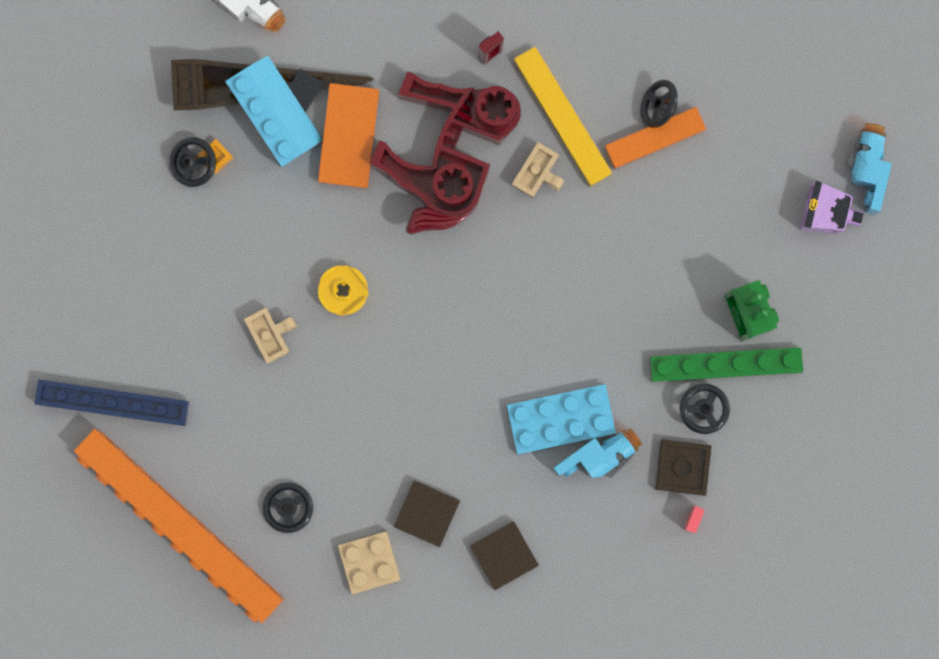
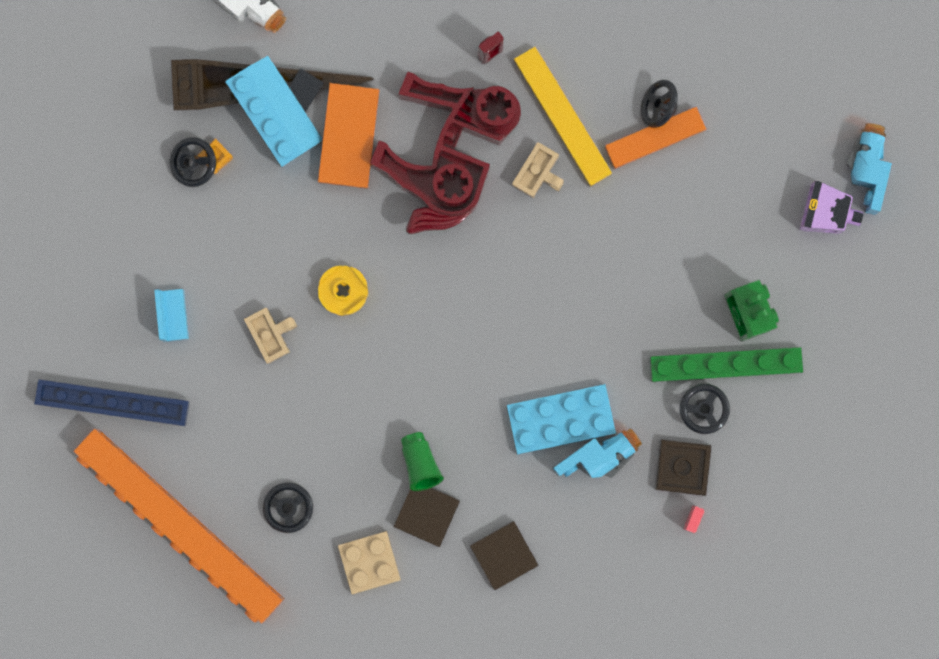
none -> medium azure panel [154,289,189,342]
none -> green plant [401,432,444,491]

